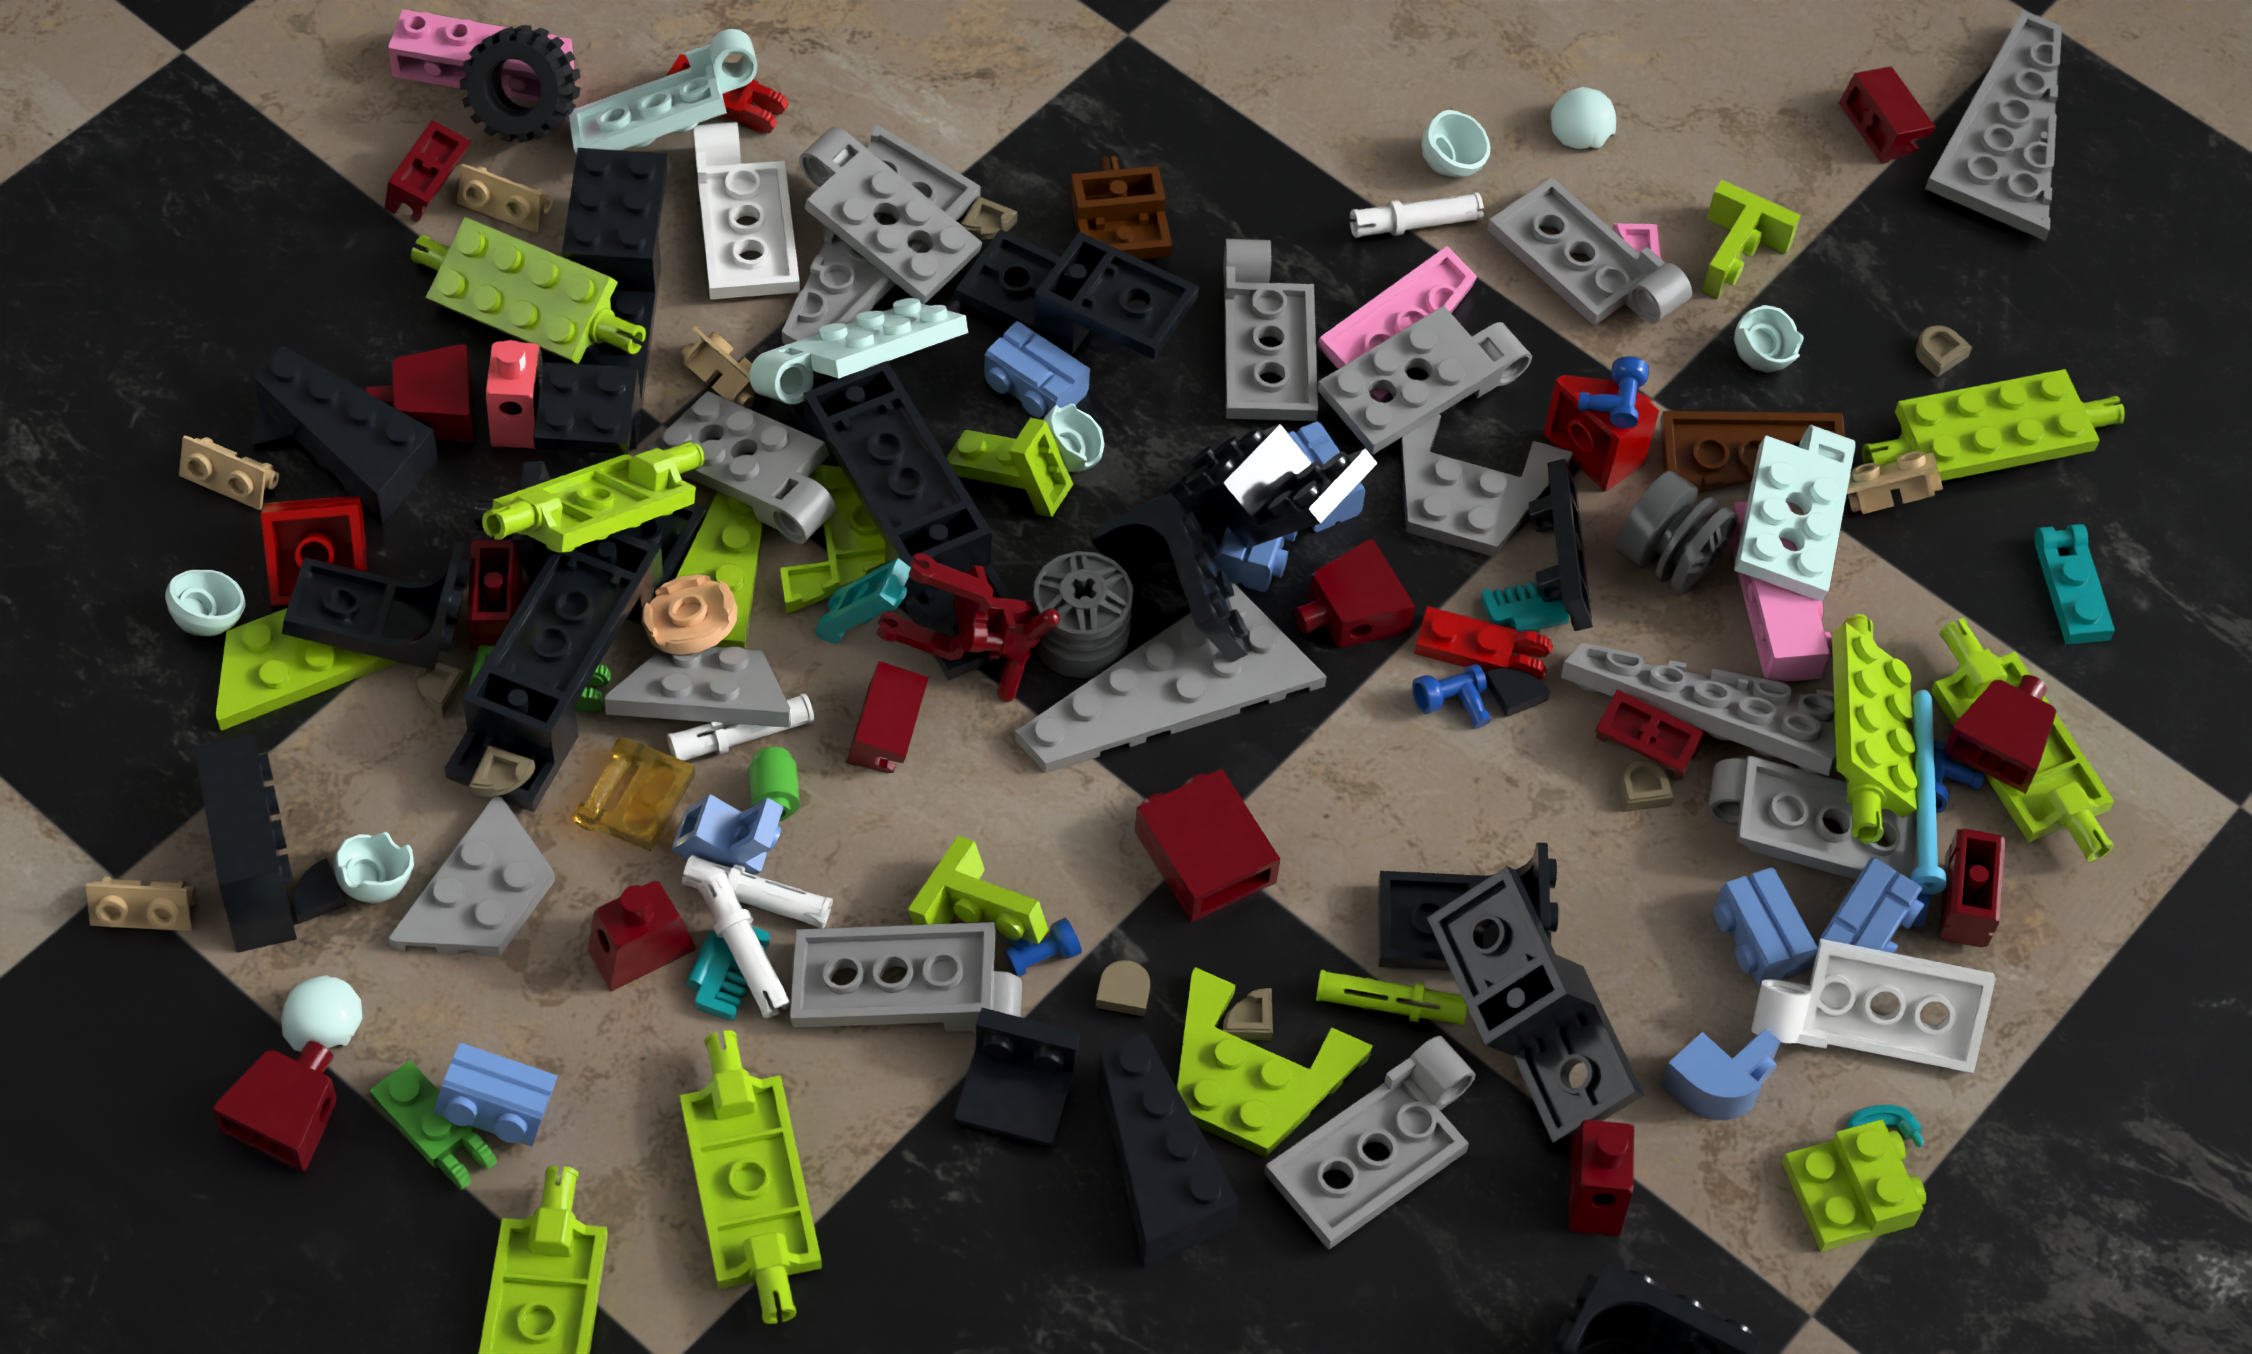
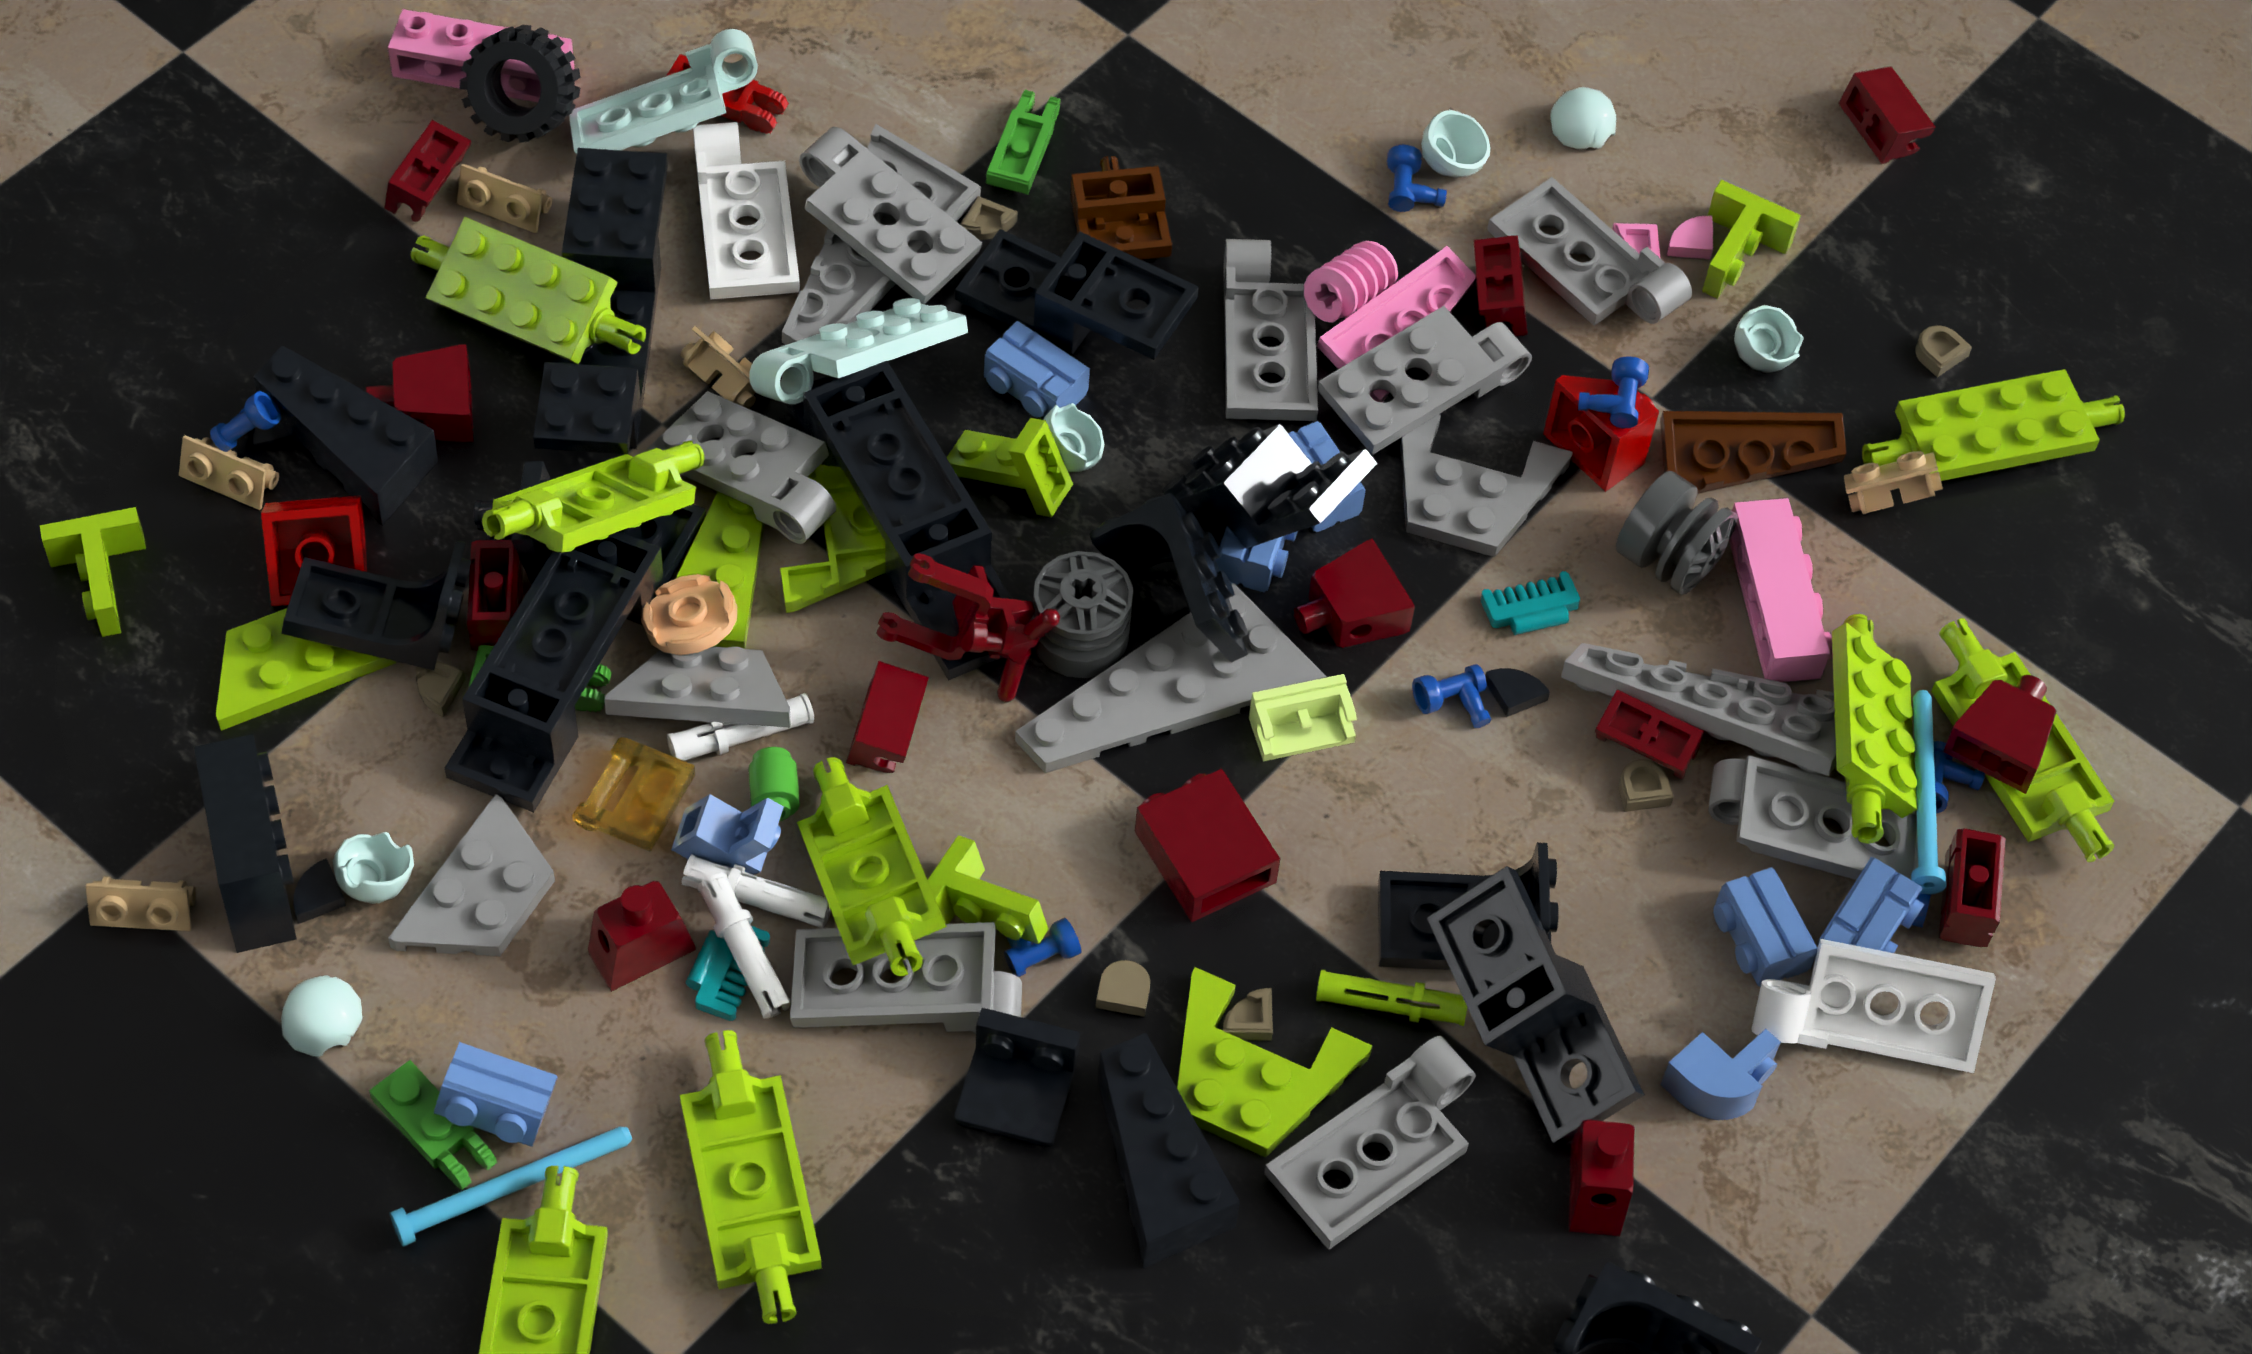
light aqua piece [165,570,245,636] -> none
dark red torso [212,1040,337,1173] -> none
dark tan tile [469,746,535,797] -> none
coral torso [486,340,544,449] -> none
teal plate [815,558,911,644] -> none
white pin [1350,192,1484,238] -> none
red hinge [1414,606,1553,680] -> none
black hinge [1528,458,1593,631] -> none
light aqua hinge [1734,425,1855,602] -> none
lime plate [1782,1119,1926,1252] -> none
teal piece [1846,1104,1924,1147] -> none
light grey wing [1925,10,2062,241] -> none
teal plate [2034,524,2115,644] -> none
none -> lime bracket [40,507,146,637]
none -> blue piece [210,391,281,452]
none -> medium azure bar [390,1126,632,1247]
none -> lime plate [797,757,947,976]
none -> bright green hinge [986,90,1061,195]
none -> yellowish green hinge [1249,674,1357,762]
none -> bright pink piece [1304,240,1398,323]
none -> blue piece [1387,145,1447,212]
none -> dark red hinge [1474,235,1528,336]
none -> bright pink tile [1667,216,1713,259]

